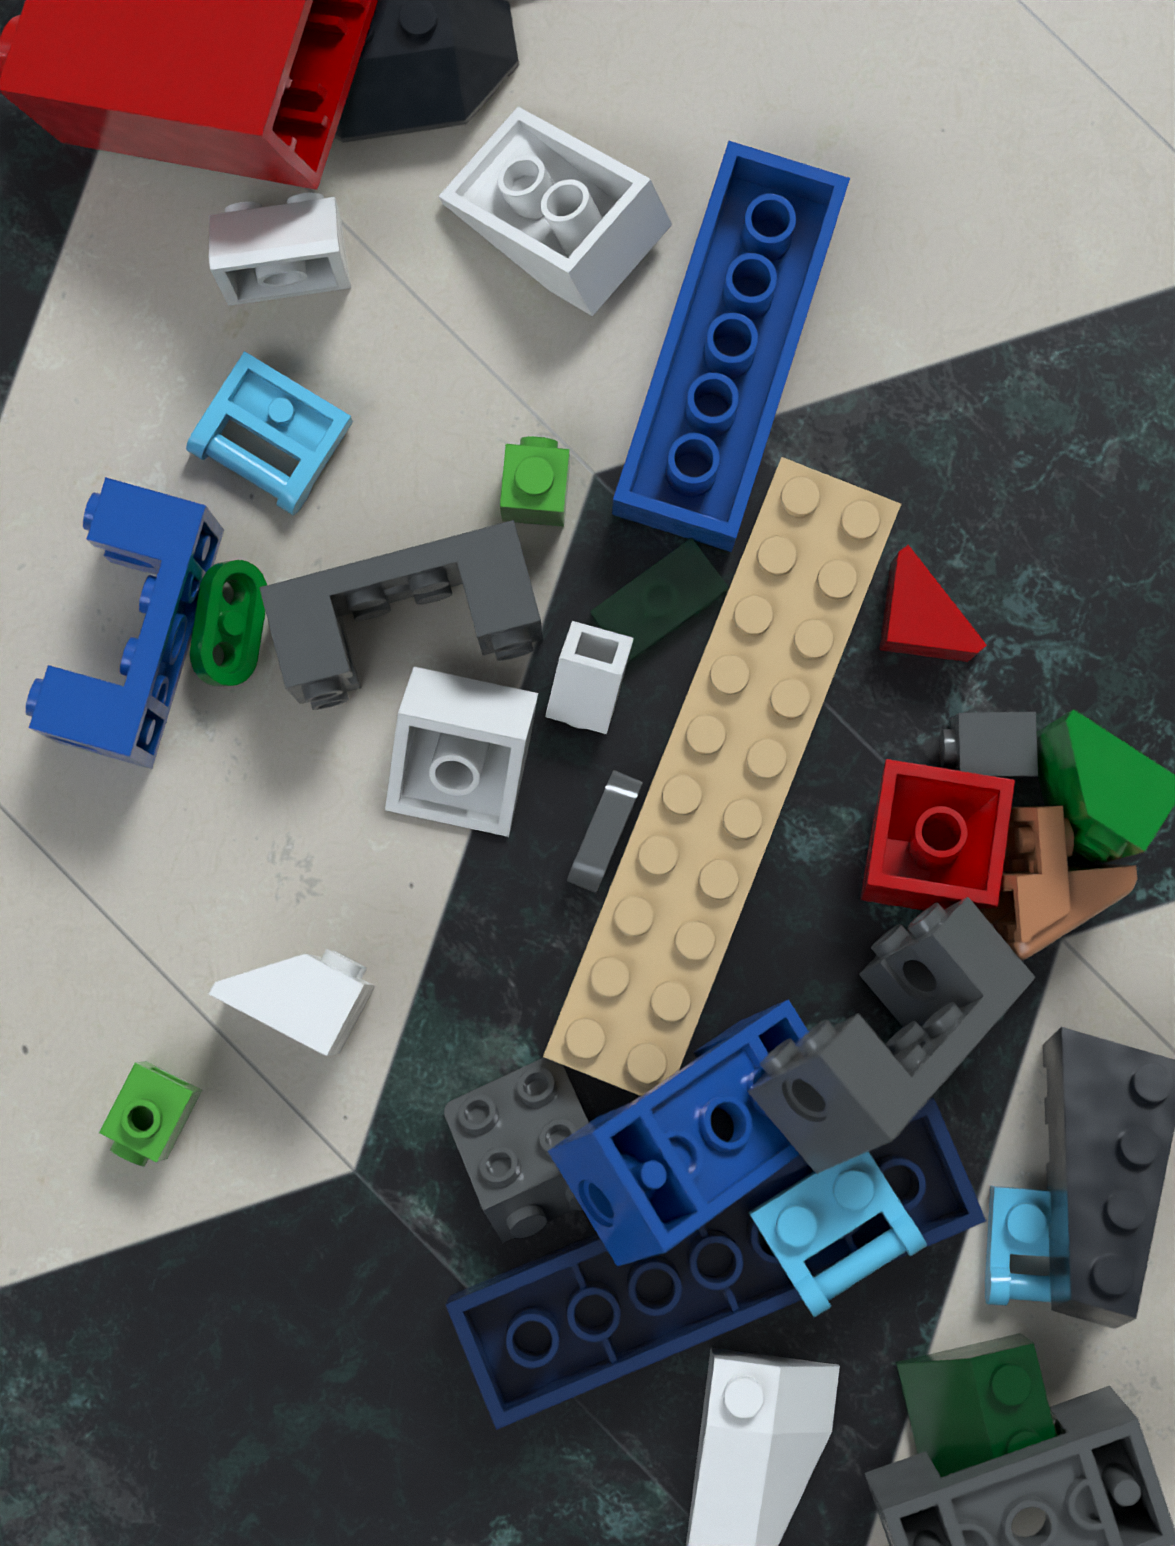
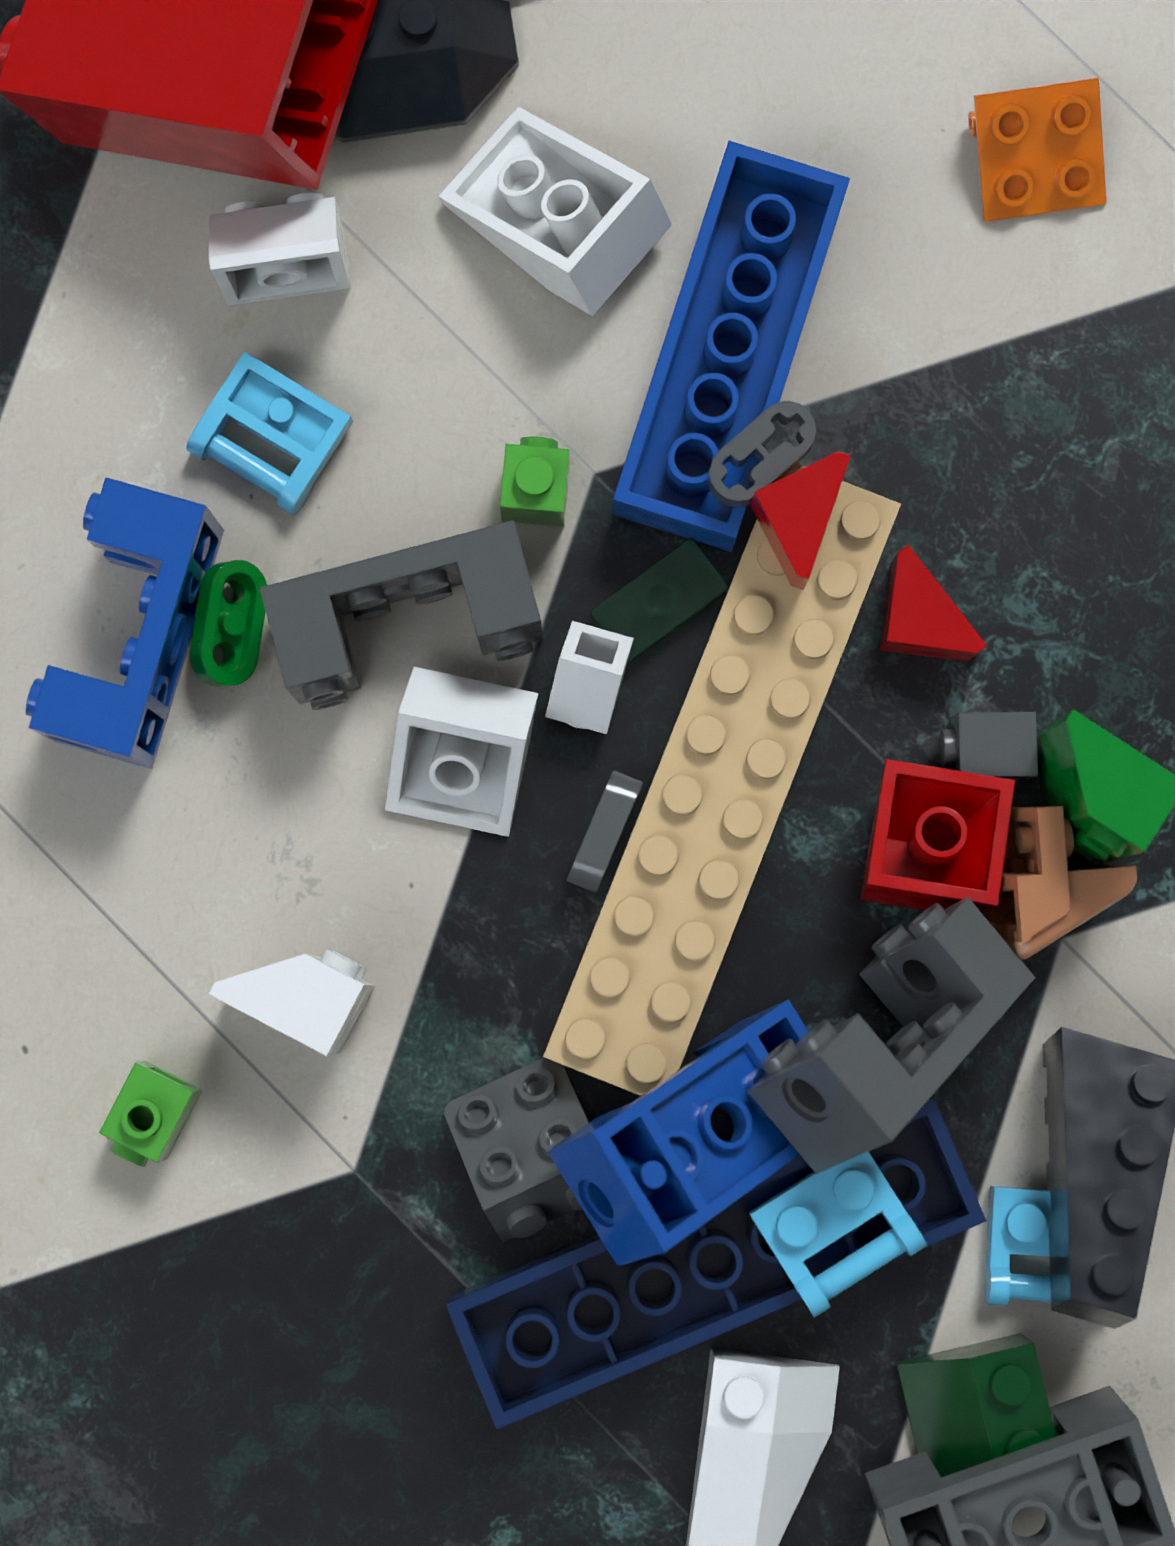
none -> dark grey beam [708,401,817,508]
none -> red slope [750,451,851,590]
none -> orange hinge [968,77,1107,222]

